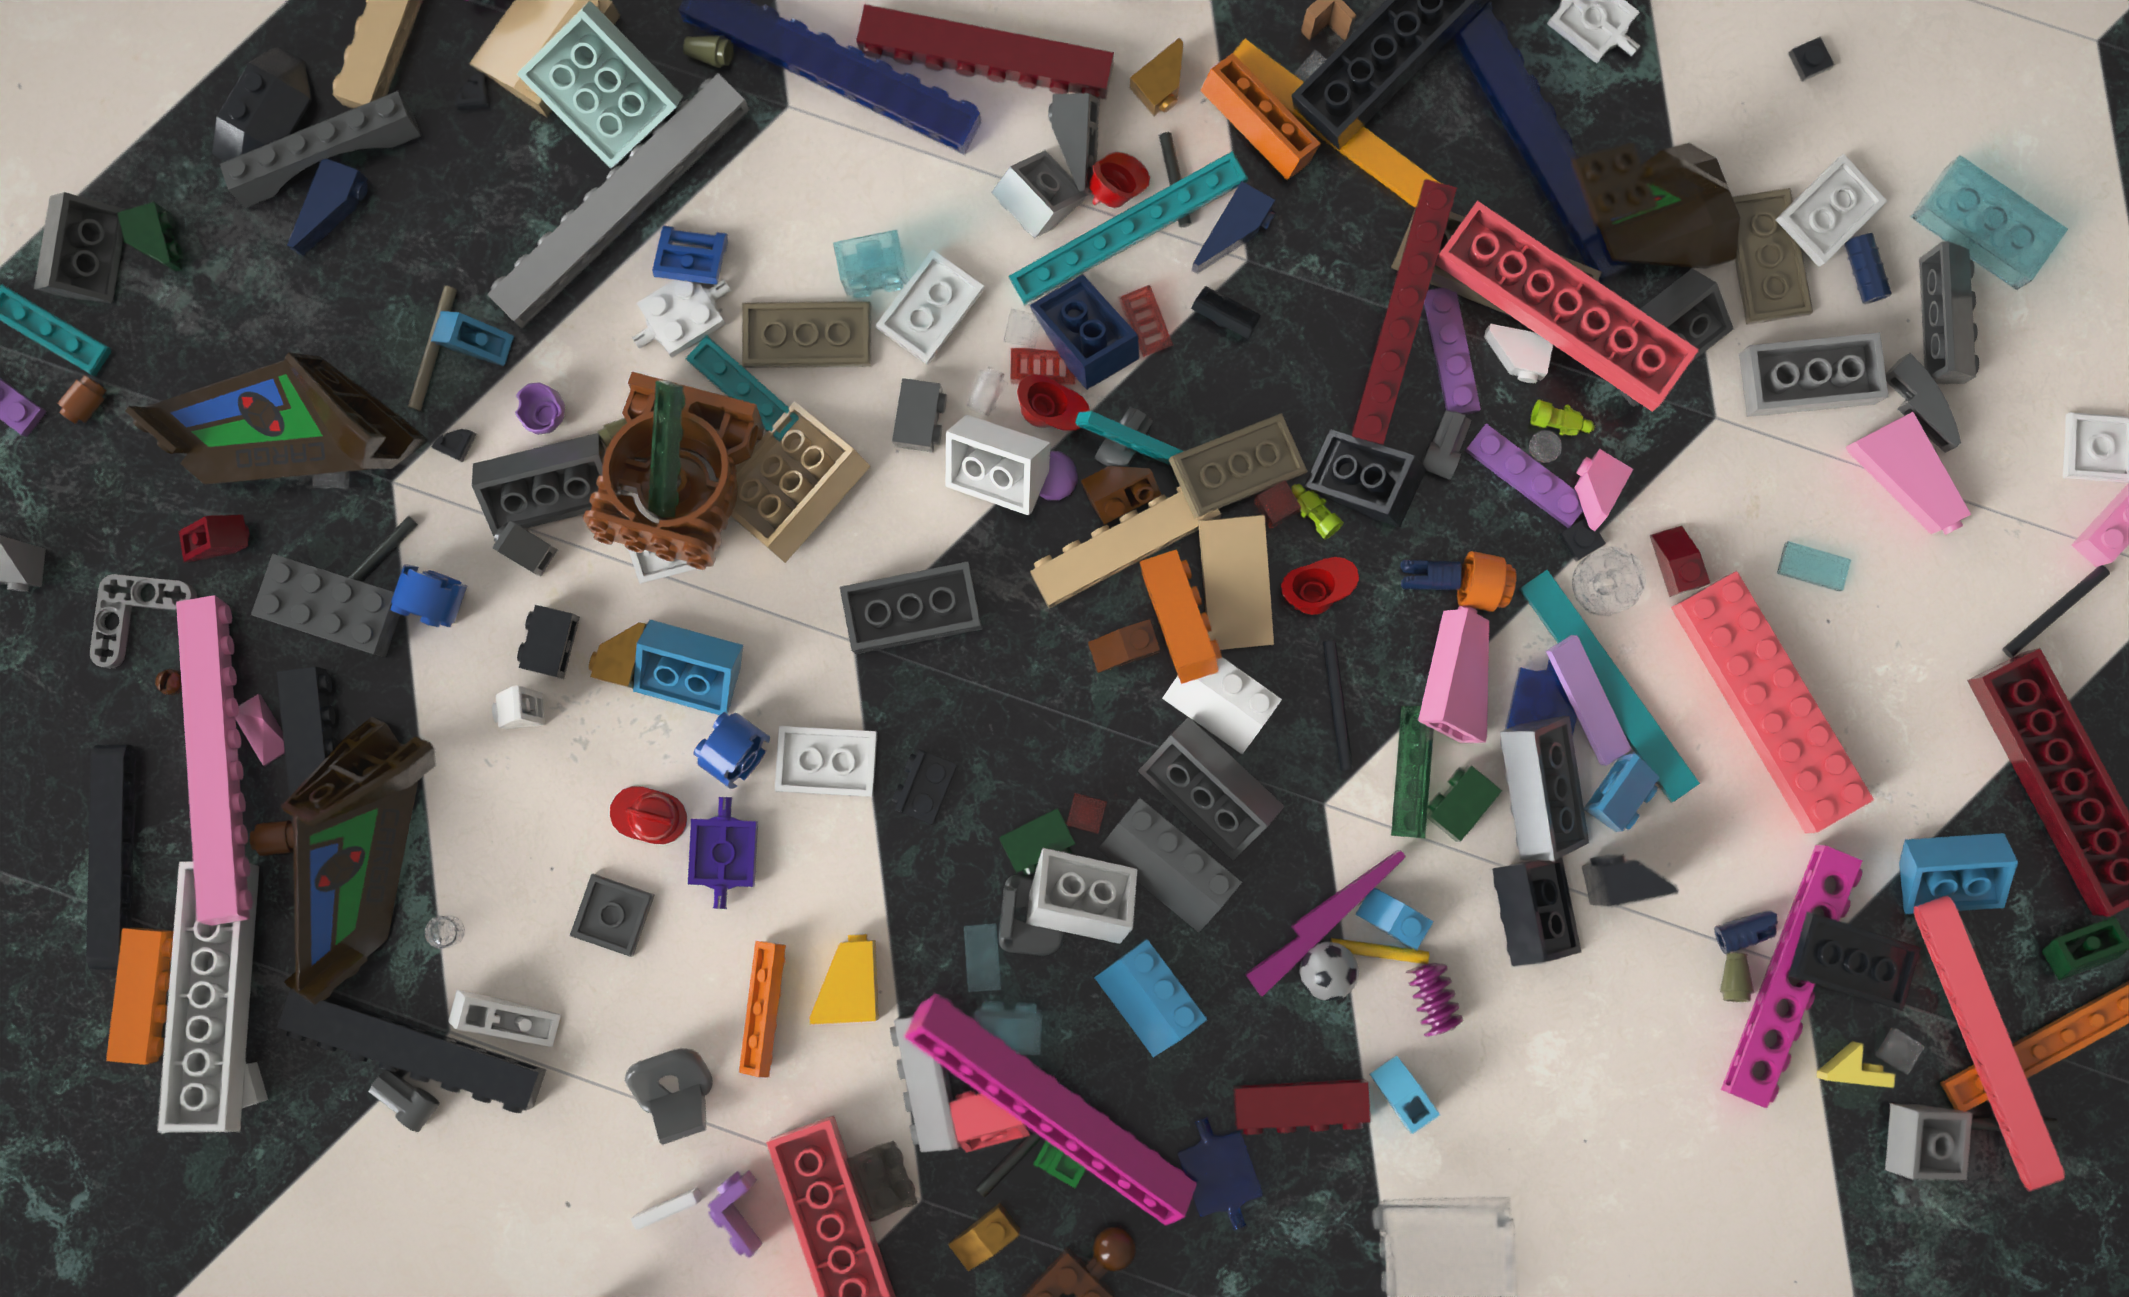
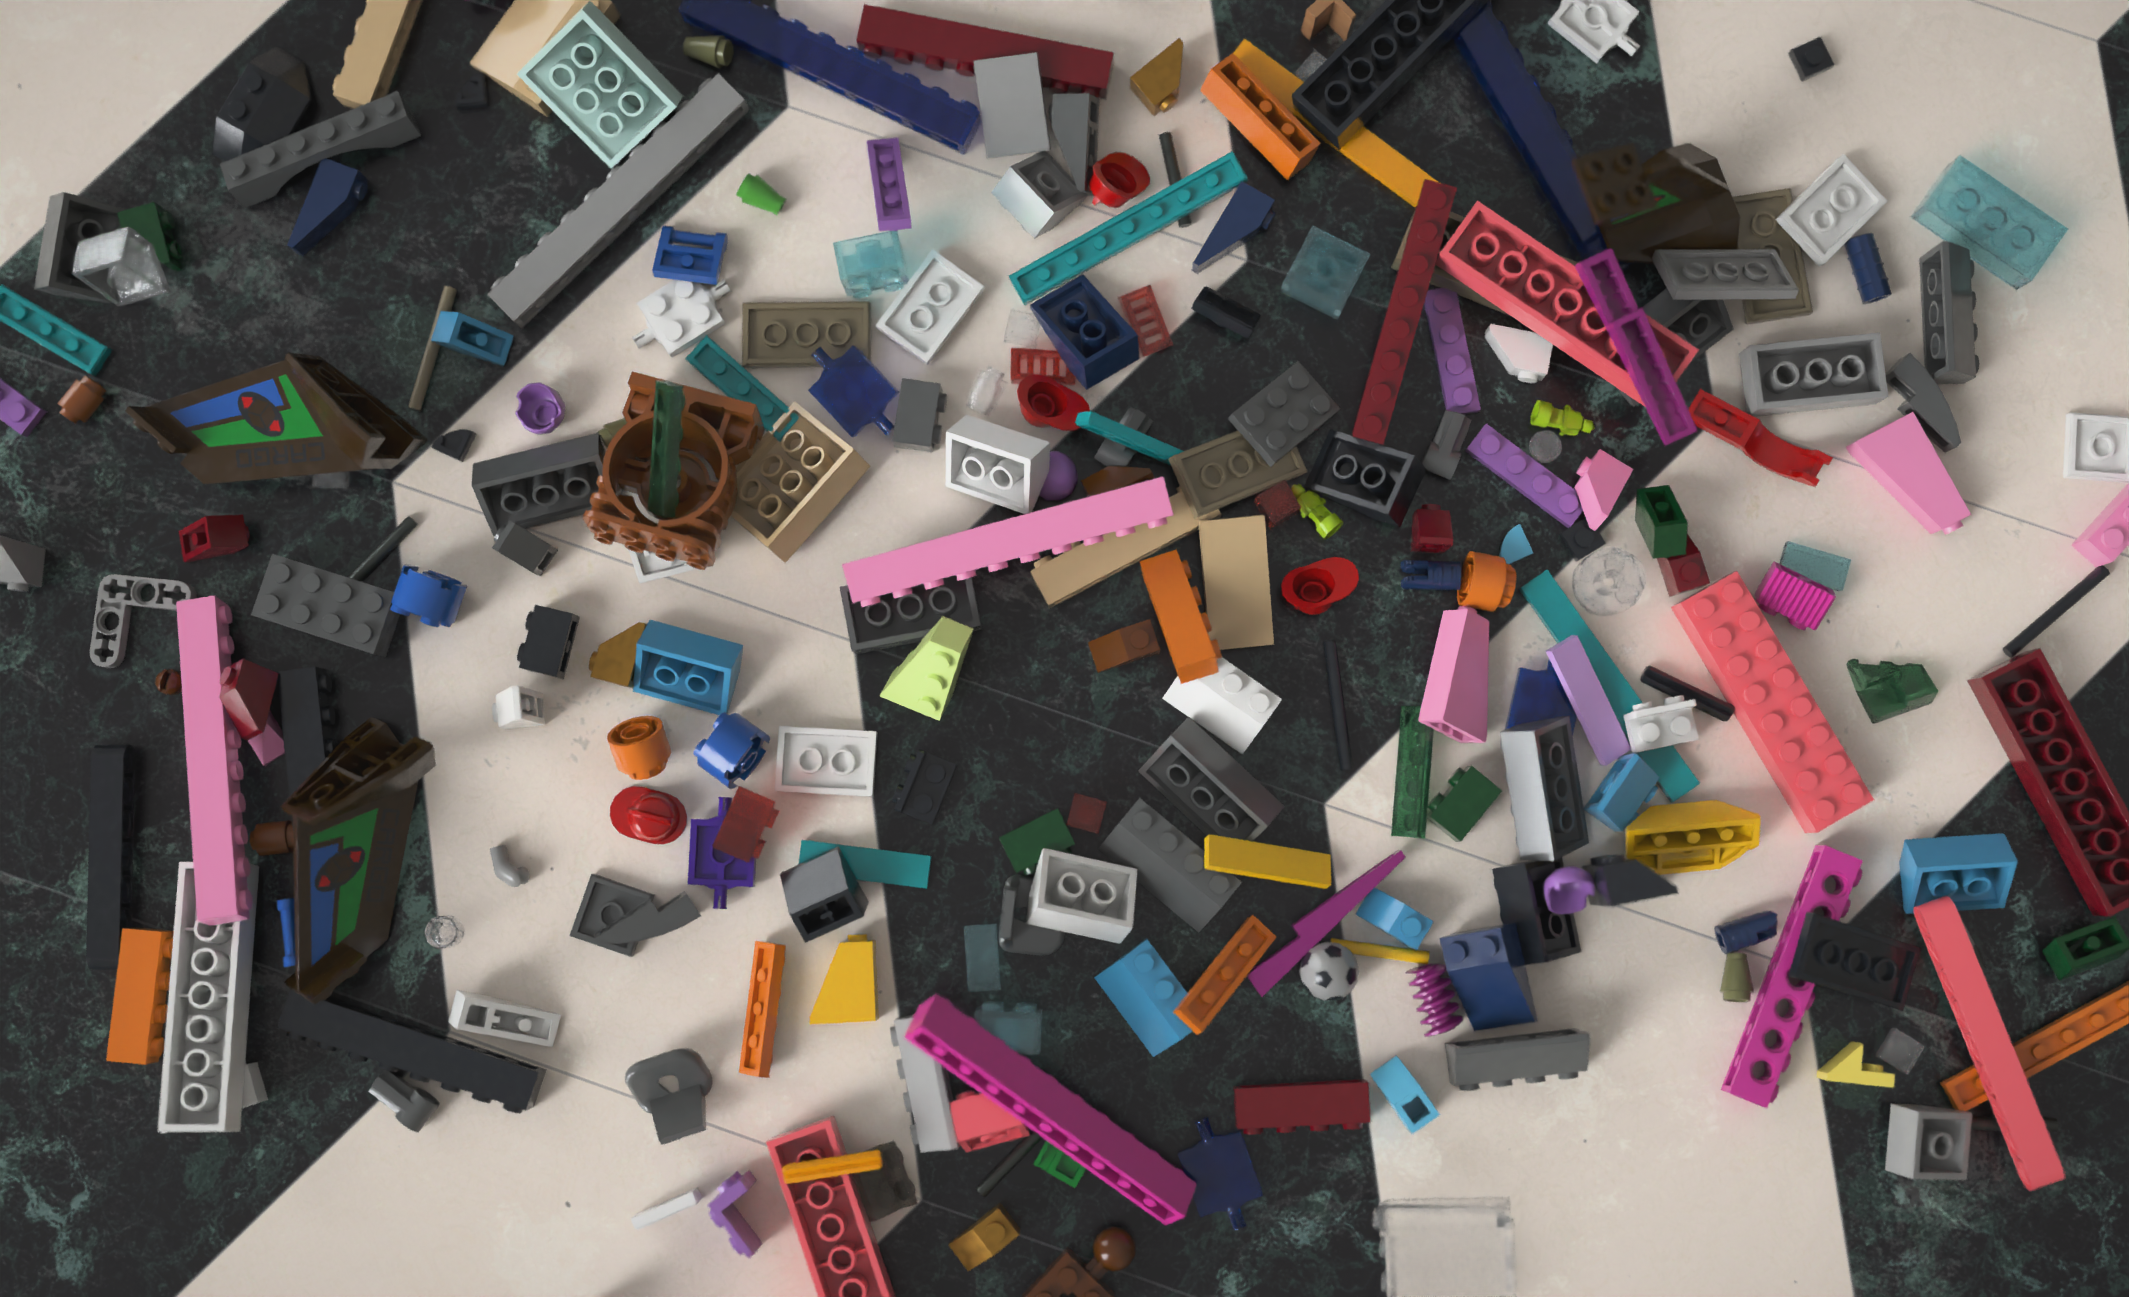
none -> clear slope [72,226,170,307]
none -> dark red slope [219,659,279,741]
none -> blue plate [277,898,296,967]
none -> light grey arm [490,845,529,887]
none -> dark grey slope [593,891,701,944]
none -> orange piece [607,716,671,780]
none -> clear red brick [712,786,779,863]
none -> bright green cone [736,173,786,215]
none -> black slope [780,846,869,943]
none -> light orange axle [783,1150,883,1184]
none -> teal tile [798,840,932,889]
none -> clear blue plate [808,345,900,437]
none -> bright pink brick [842,477,1173,607]
none -> medium lavender plate [867,138,911,231]
none -> yellowish green wedge [880,616,973,721]
none -> light grey tile [973,52,1050,158]
none -> orange plate [1173,915,1276,1035]
none -> yellow tile [1204,834,1331,889]
none -> dark grey plate [1228,361,1341,467]
none -> clear light blue brick [1280,225,1371,320]
none -> dark red slope [1411,504,1453,554]
none -> dark blue slope [1440,922,1538,1031]
none -> dark grey slope [1445,1028,1590,1091]
none -> medium azure tile [1499,524,1533,564]
none -> medium lavender hair [1543,866,1595,914]
none -> magenta slope [1574,248,1697,445]
none -> white bracket [1623,695,1699,753]
none -> yellow wedge [1625,800,1761,875]
none -> dark green brick [1635,485,1688,559]
none -> black axle [1640,666,1734,721]
none -> light grey tile [1652,249,1799,300]
none -> red piece [1688,389,1833,487]
none -> dark pink brick [1754,561,1836,630]
none -> clear green slope [1846,659,1938,724]

